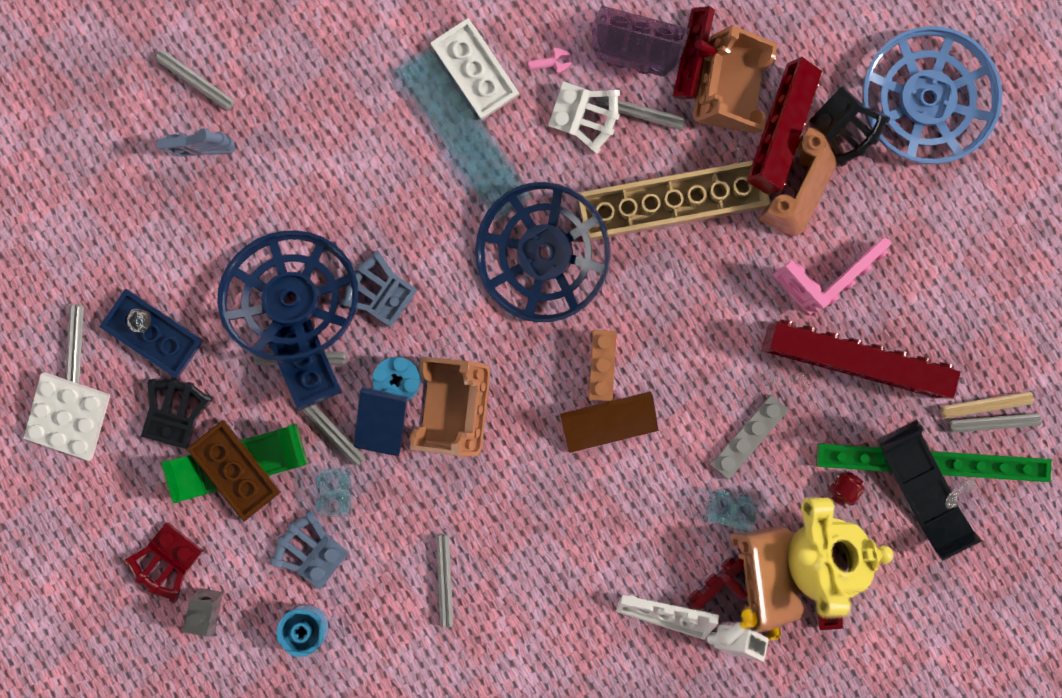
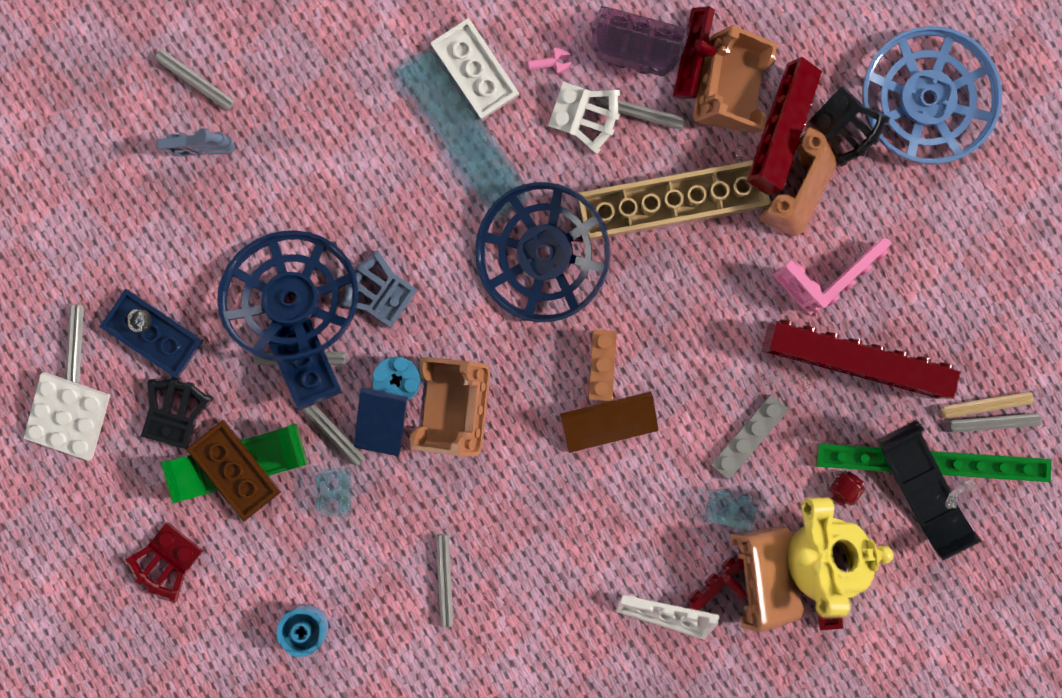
dark grey torso [184,588,223,637] -> none
sand blue plate [269,510,349,590] -> none
white torso [707,609,781,662] -> none

